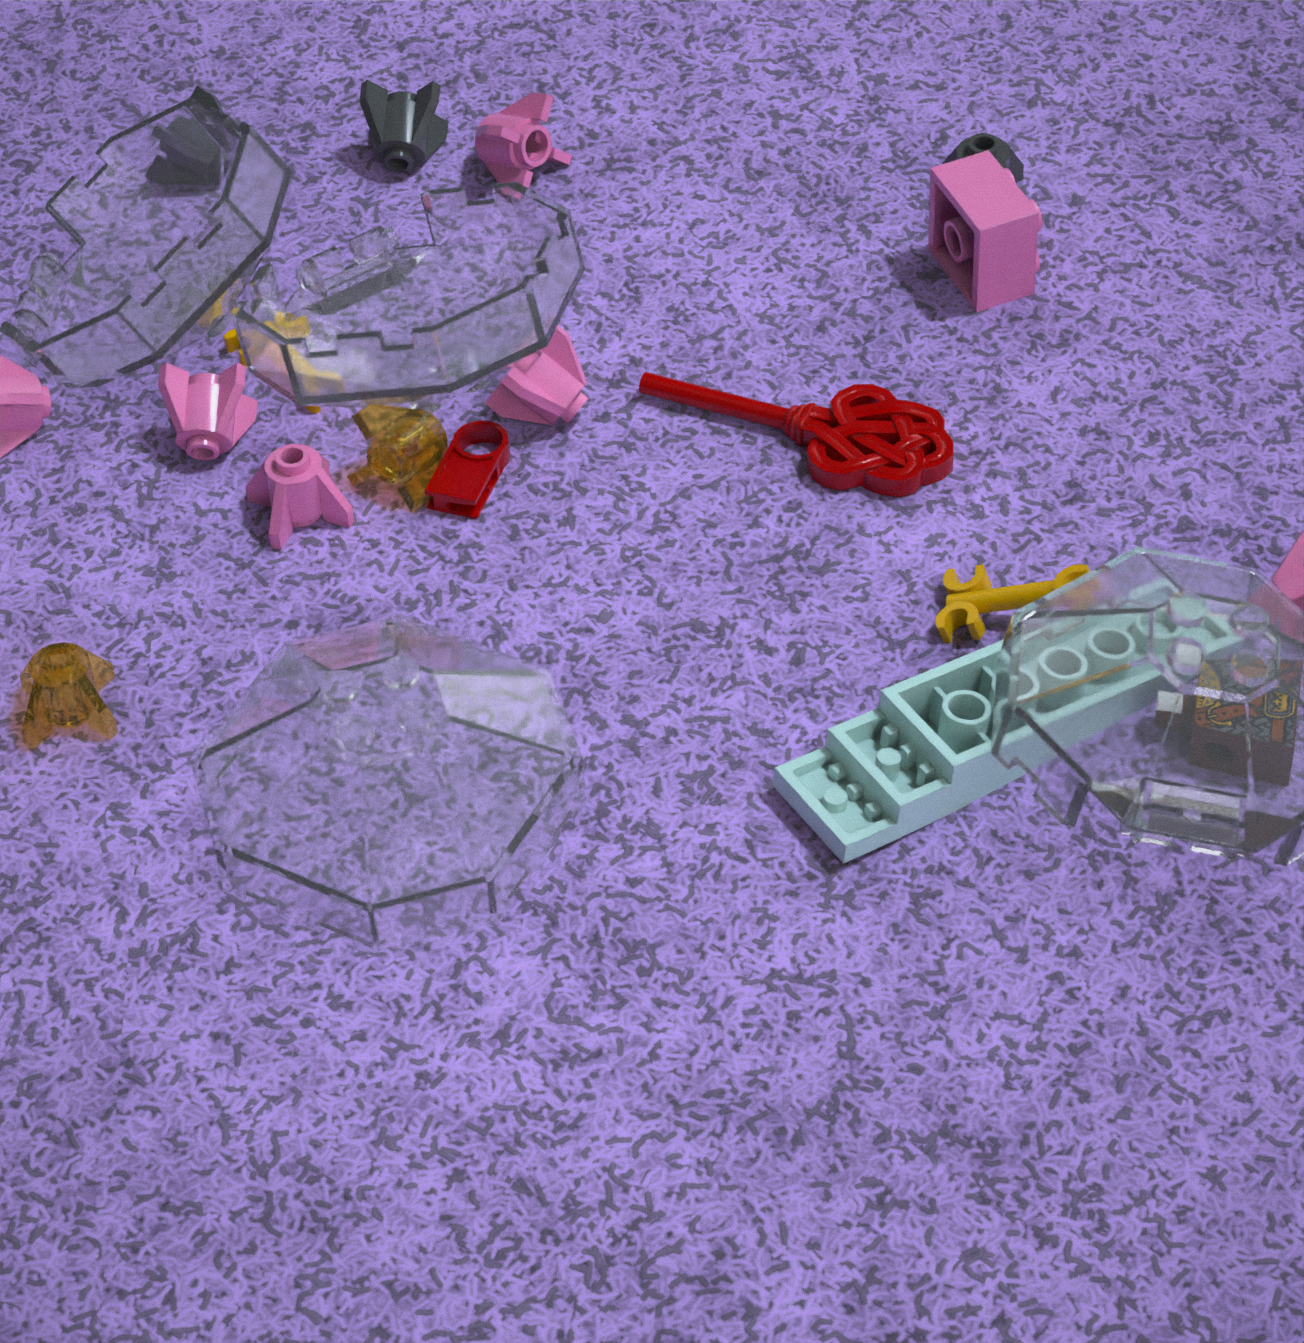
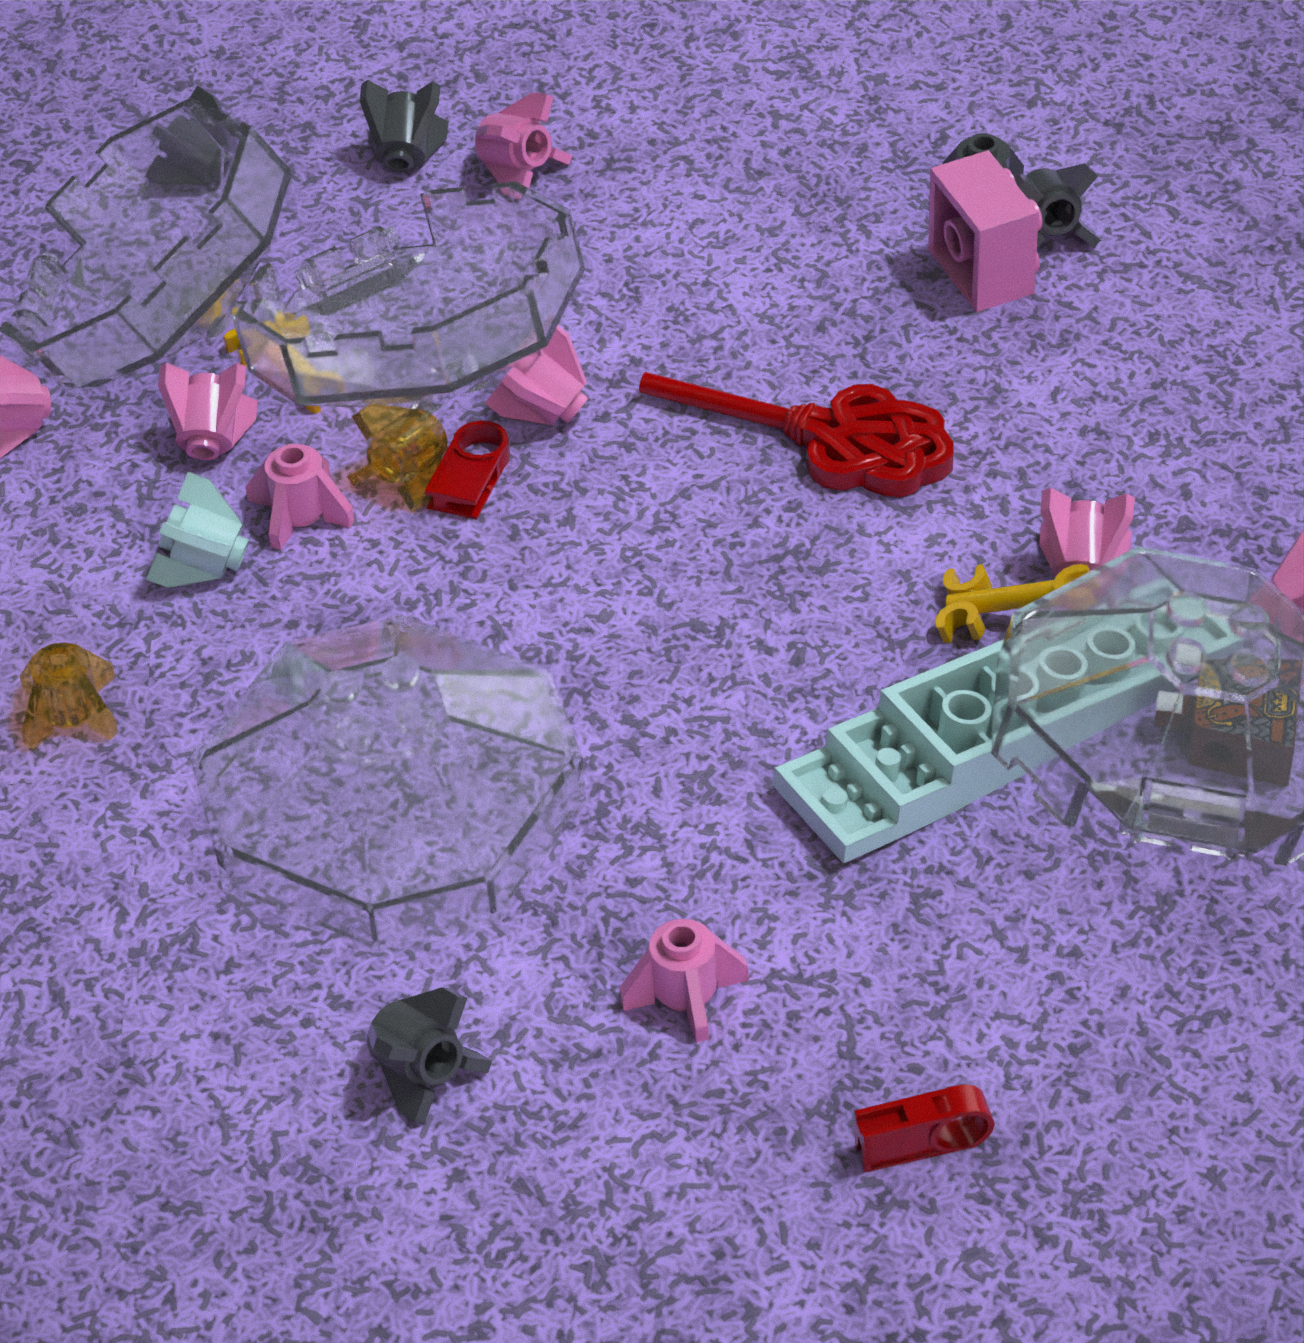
none -> light aqua brick [146,471,250,588]
none -> dark grey brick [367,987,492,1123]
none -> bright pink brick [619,919,749,1042]
none -> red piece [854,1084,995,1172]
none -> dark grey brick [1015,163,1101,249]
none -> bright pink brick [1039,487,1135,592]

